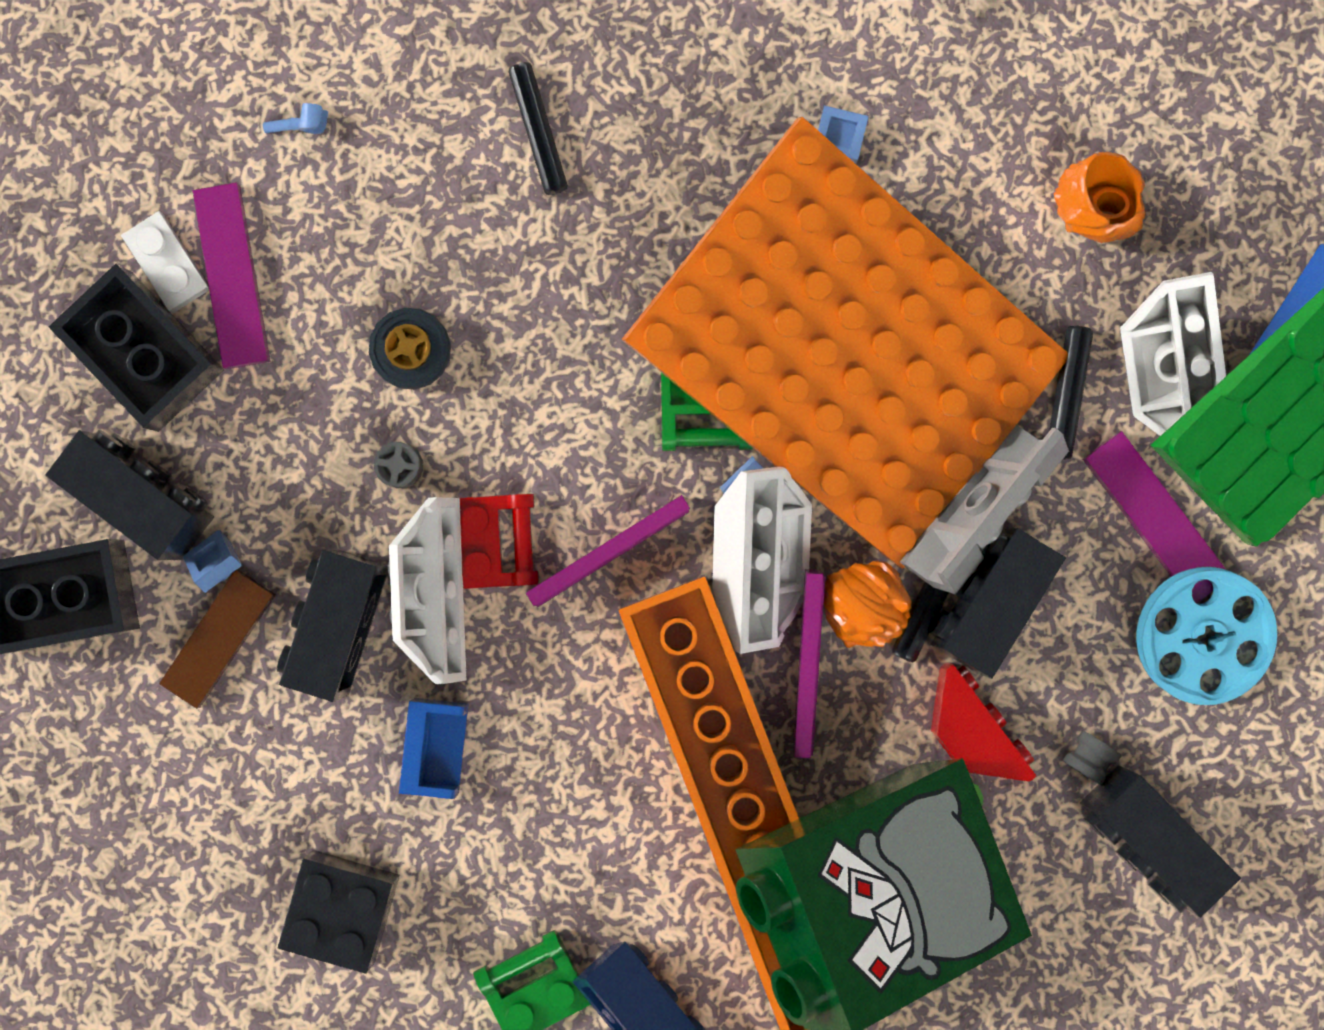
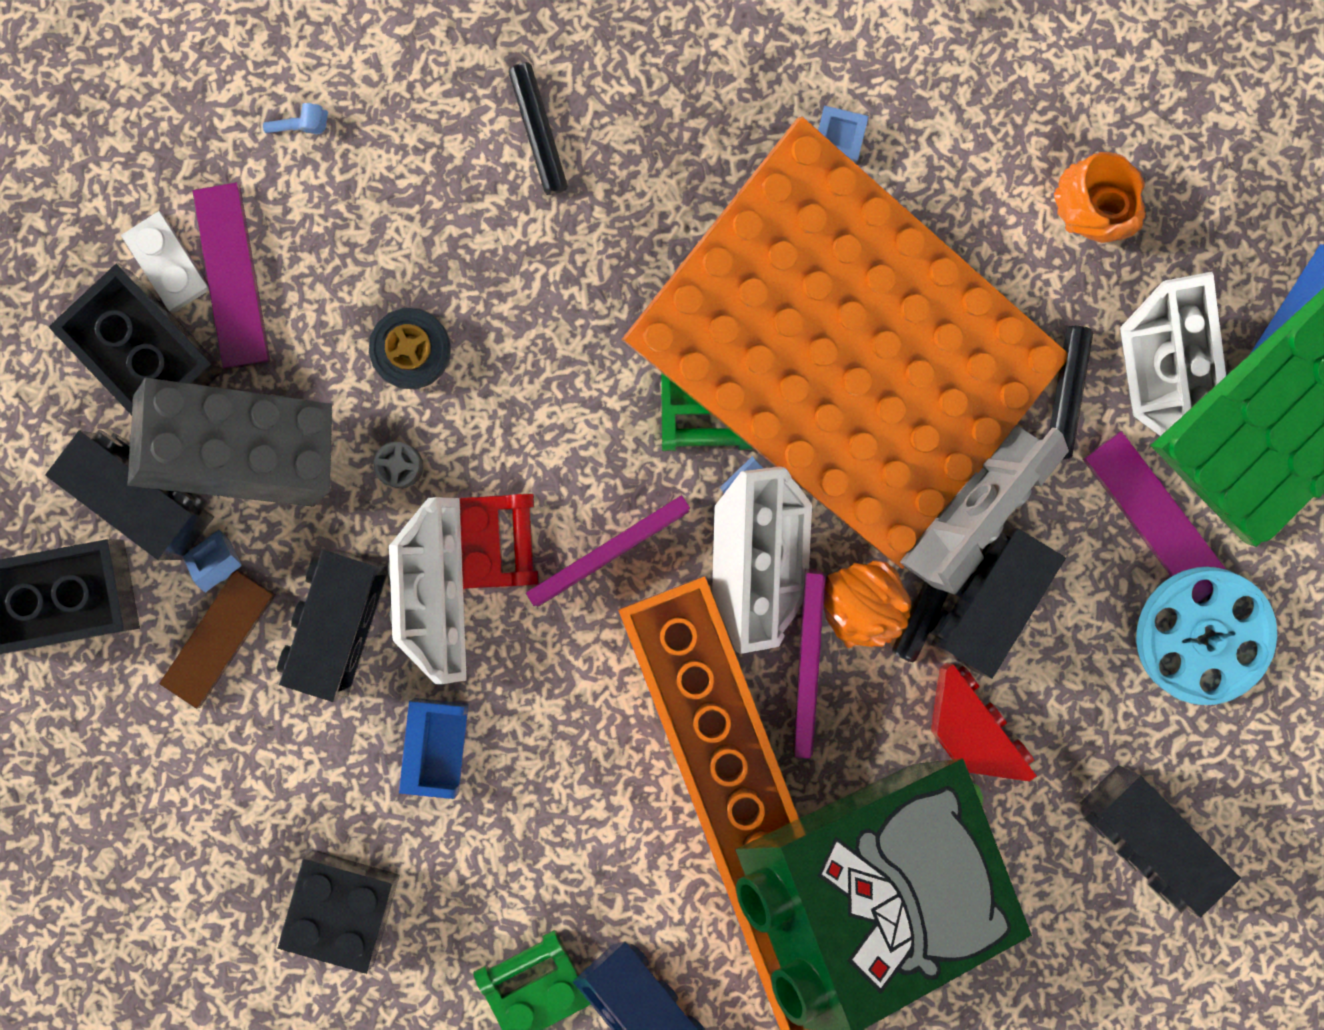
dark grey wheel [1063,730,1122,786] -> none
none -> dark grey brick [128,378,332,507]

